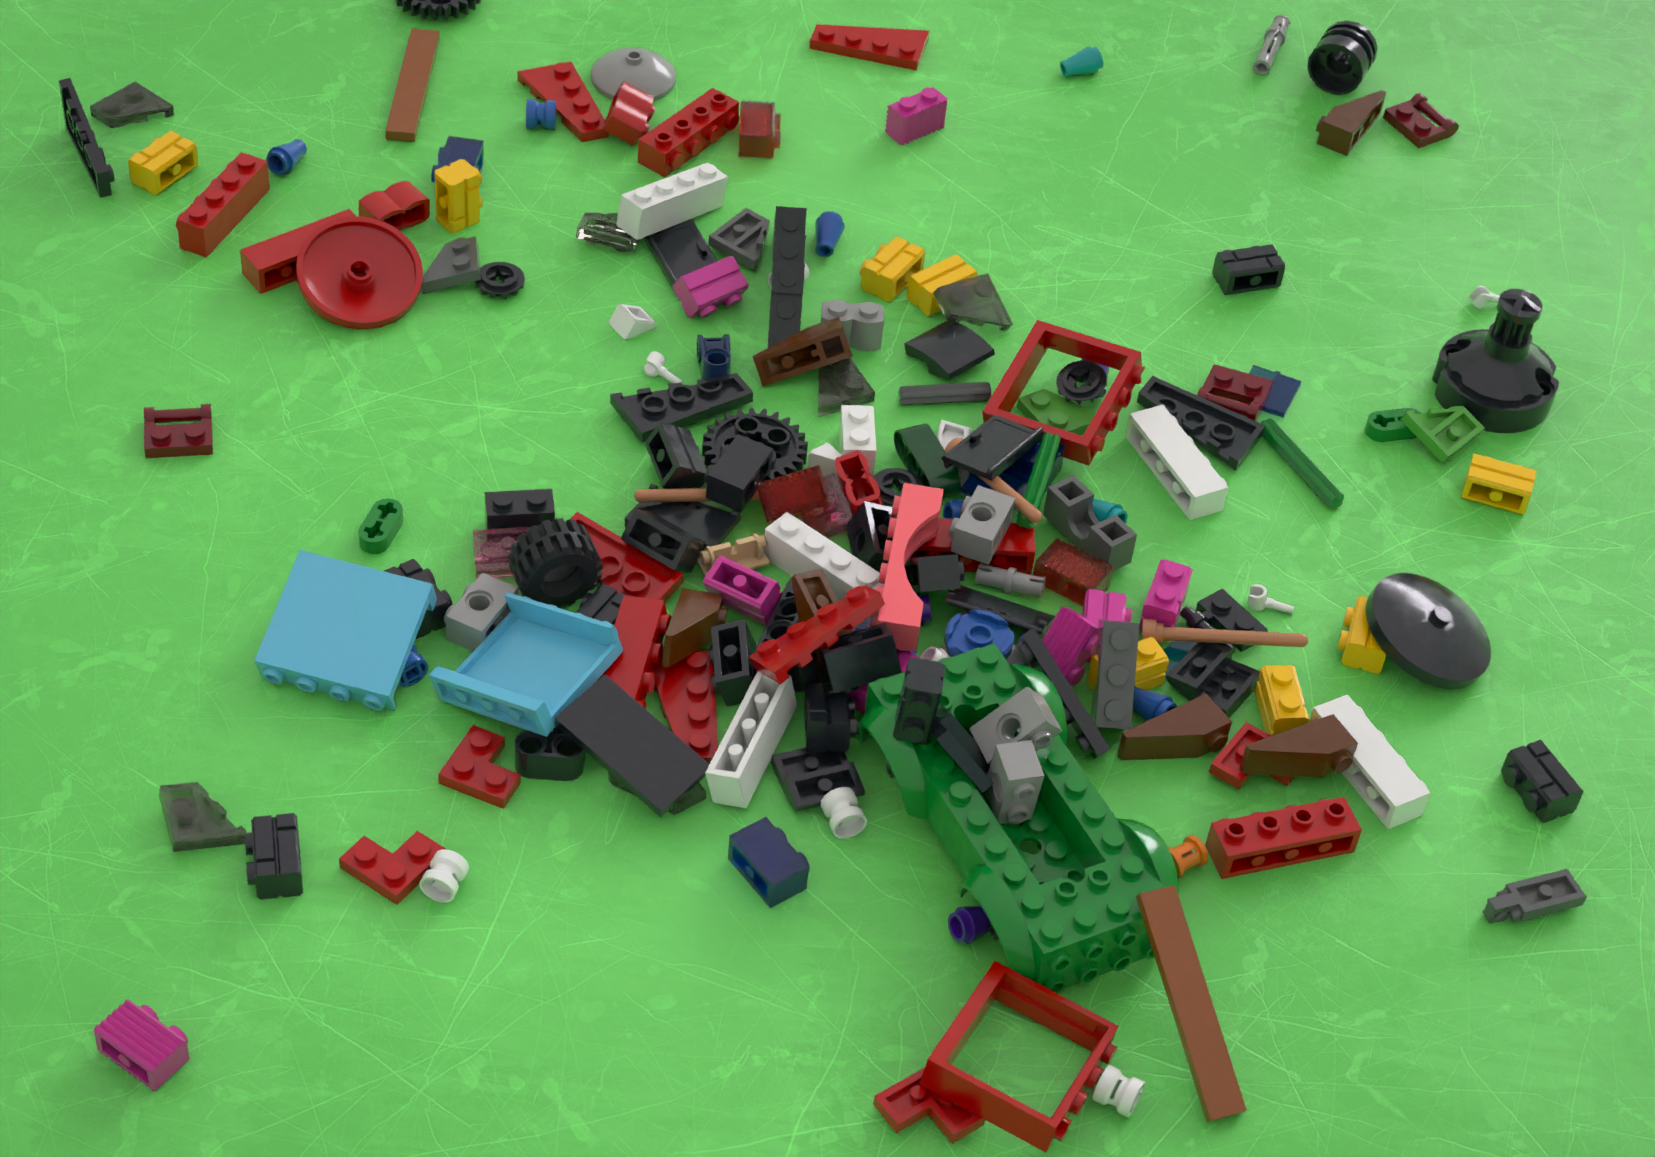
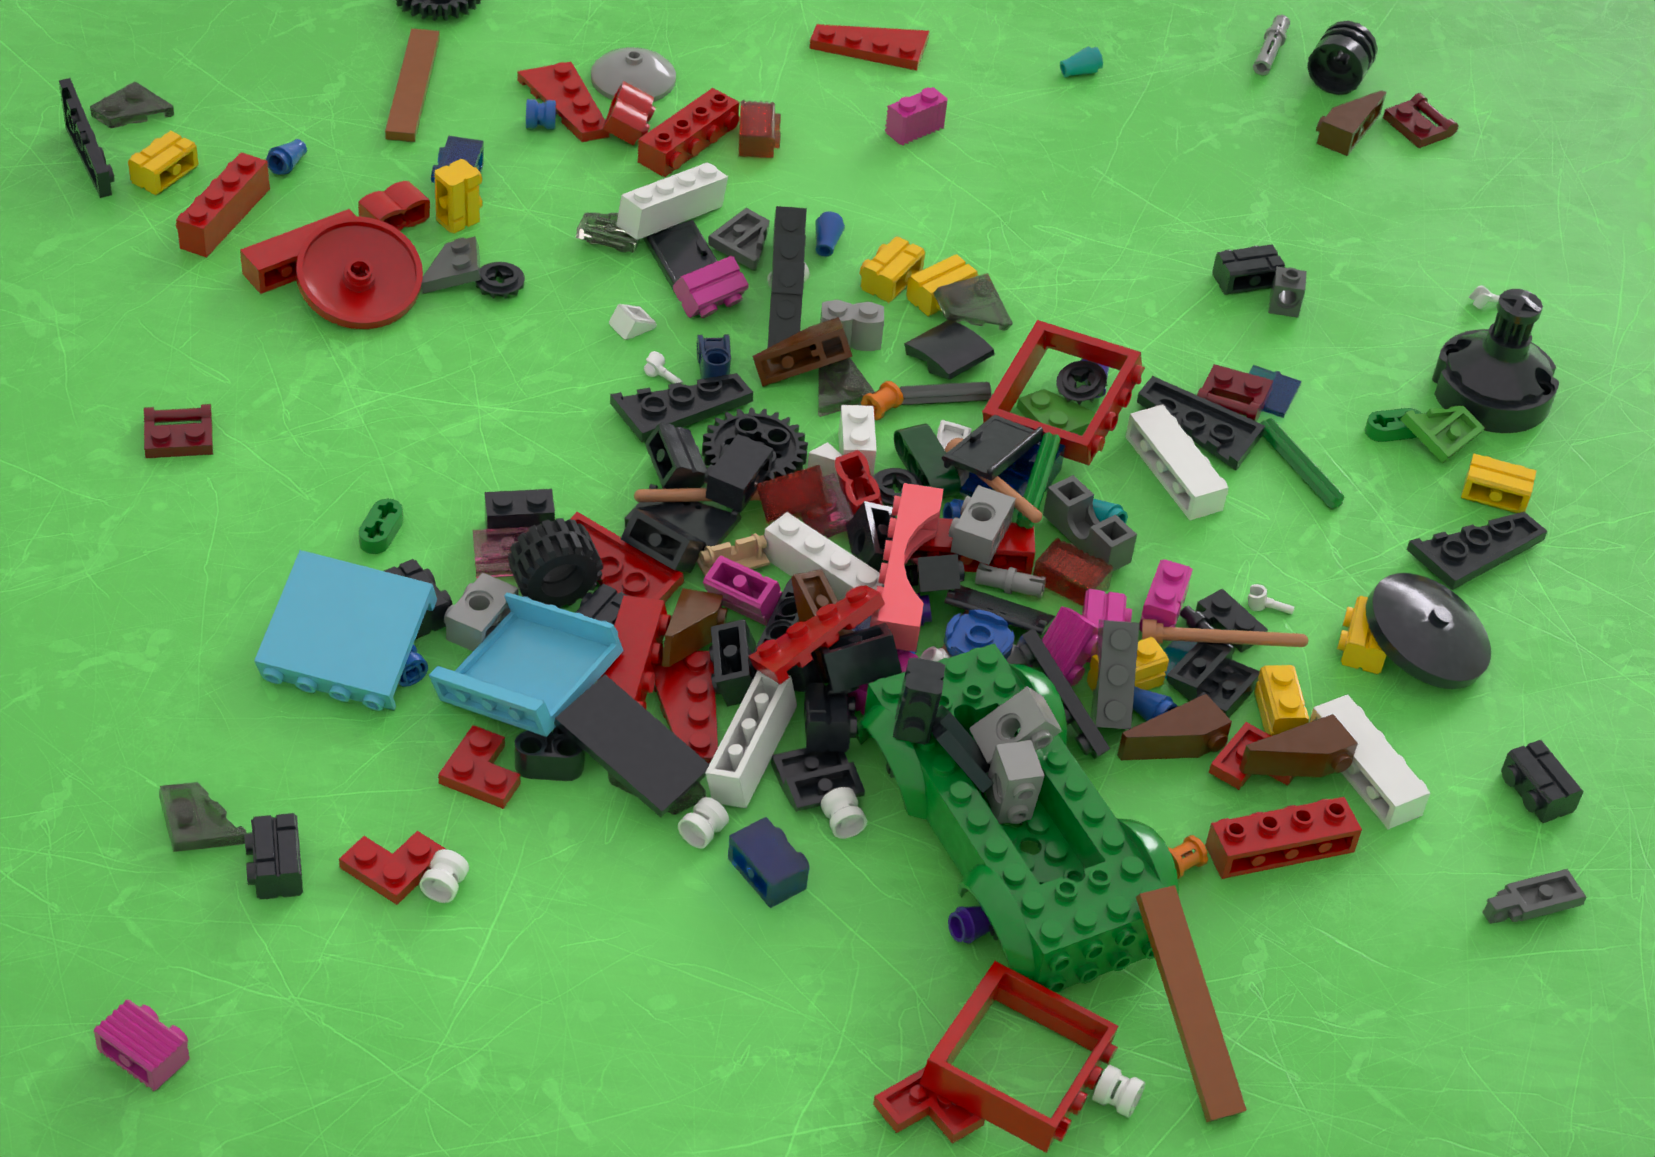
none -> white wheel [678,797,729,849]
none -> orange bush [861,381,904,421]
none -> dark grey brick [1268,266,1307,318]
none -> black wing [1407,512,1547,590]

